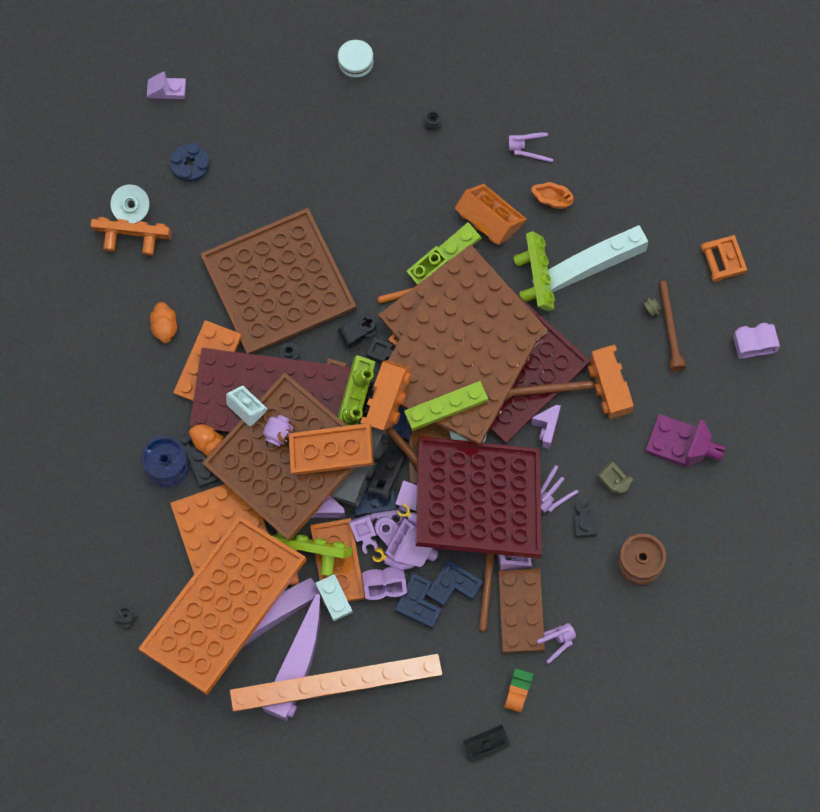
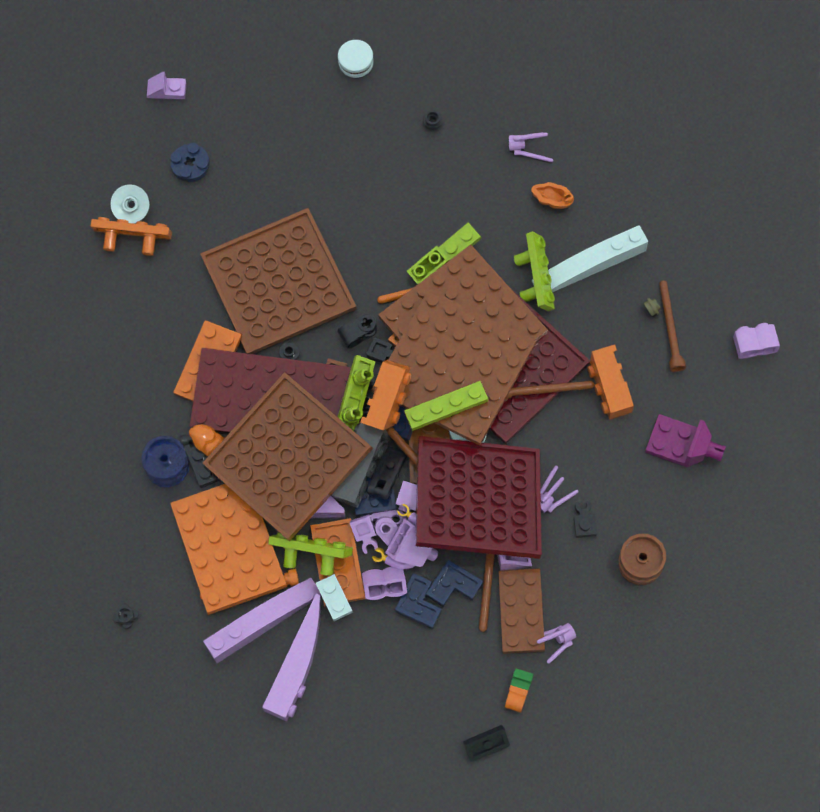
orange plate [138,516,307,695] -> none
orange arm [150,301,178,343] -> none
light aqua slope [226,386,267,426] -> none
plate [229,654,442,712] -> none
lavender head [263,415,293,447] -> none
orange plate [289,423,374,475] -> none
orange slope [454,184,527,245] -> none
lavender slope [531,405,561,449] -> none
olive bracket [596,461,633,494] -> none
orange plate [700,235,747,283] -> none

